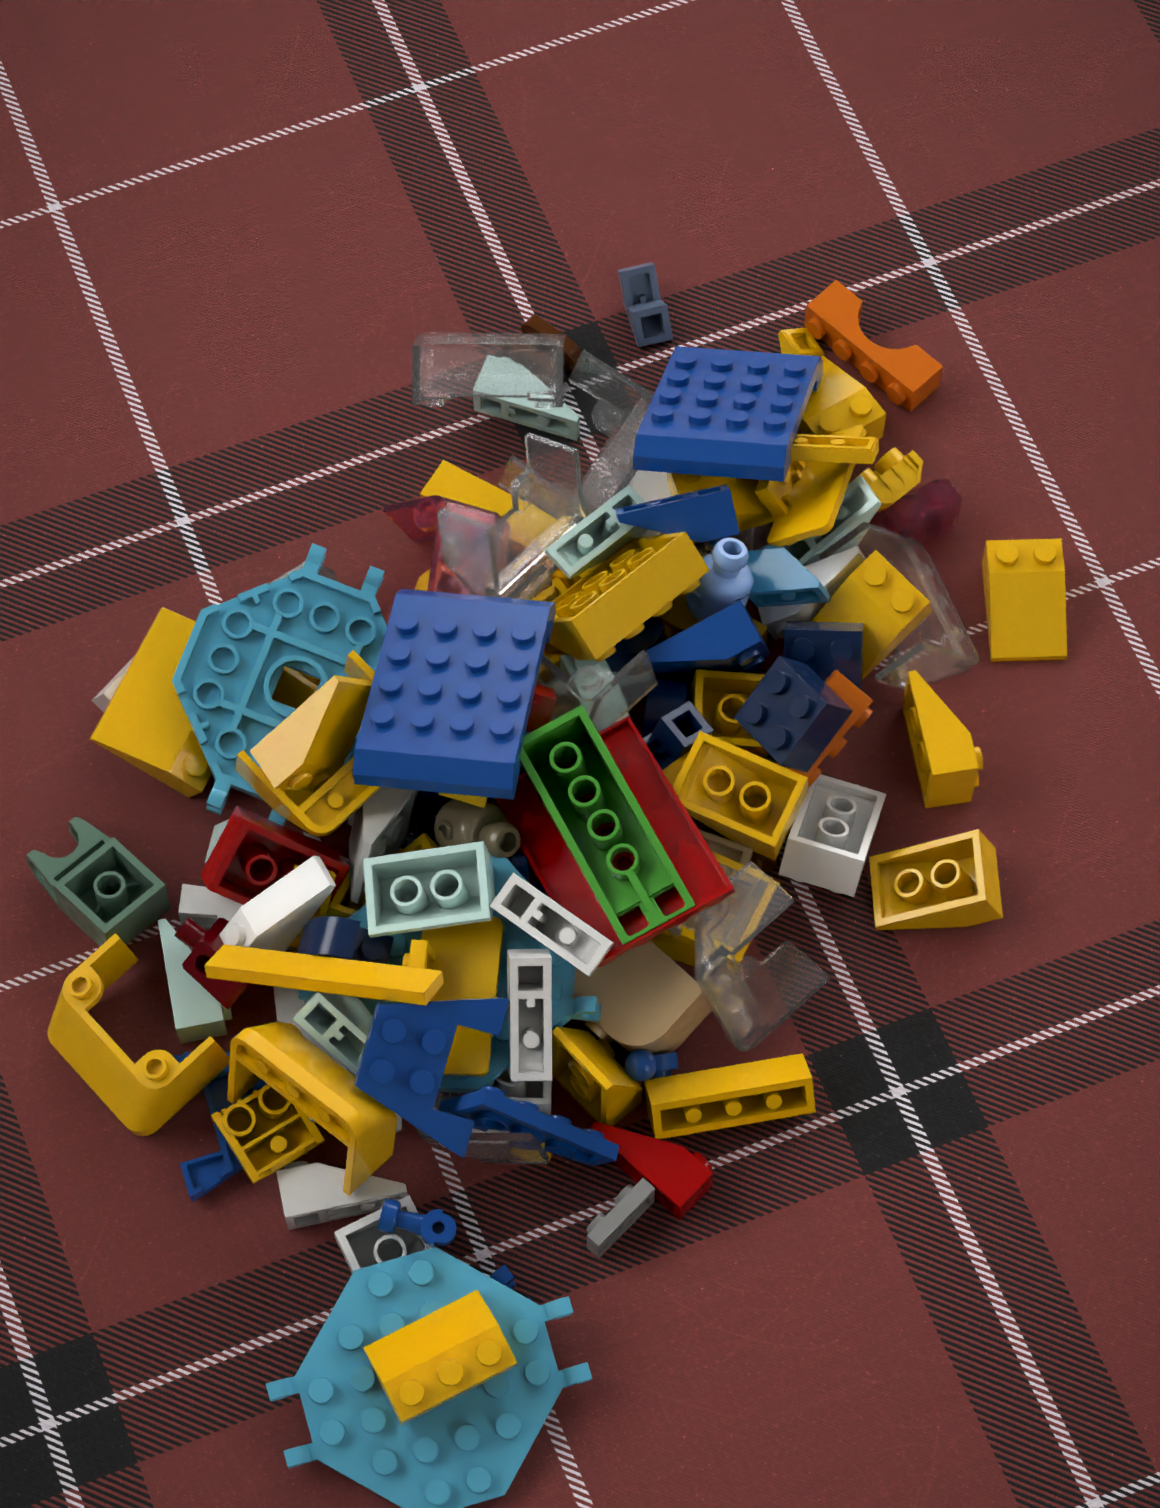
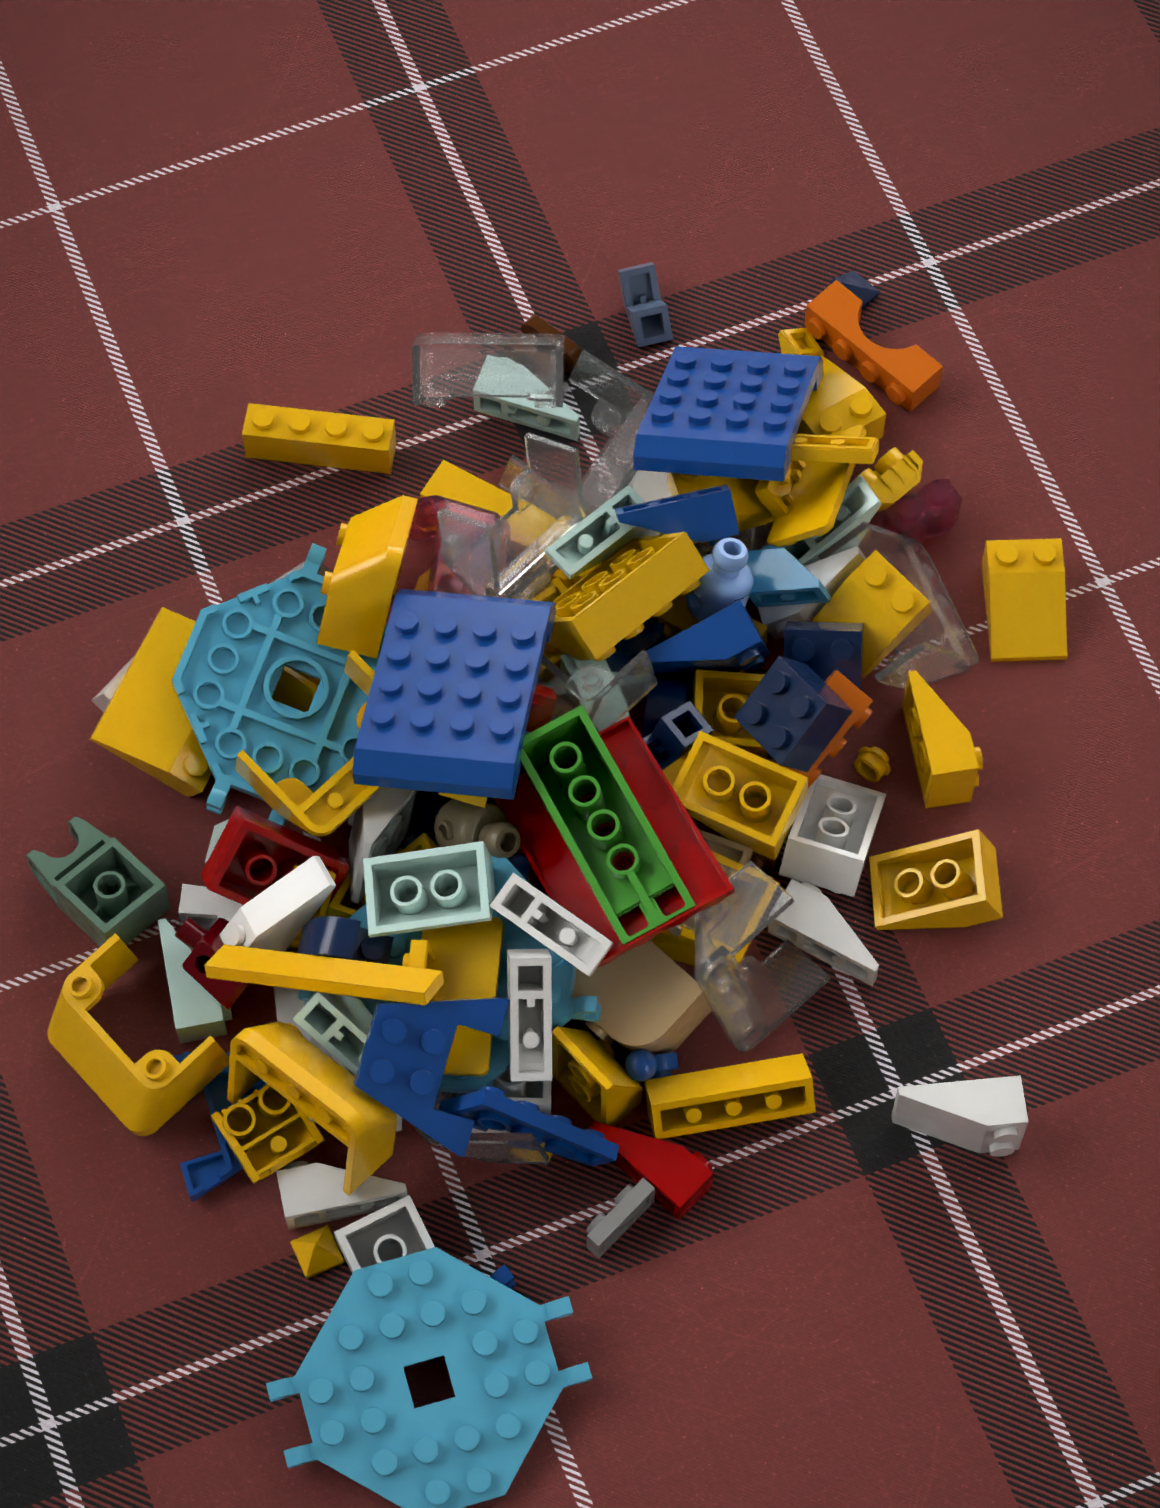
yellow slope [250,675,373,792] -> none
yellow slope [363,1290,517,1425] -> none
blue leg [377,1198,457,1248] -> none
none -> yellow brick [242,403,397,474]
none -> yellow slope [290,1225,344,1279]
none -> yellow windscreen [316,495,418,659]
none -> white slope [768,879,879,986]
none -> dark blue slope [830,270,880,309]
none -> yellow plate [854,746,891,782]
none -> white slope [891,1075,1028,1157]

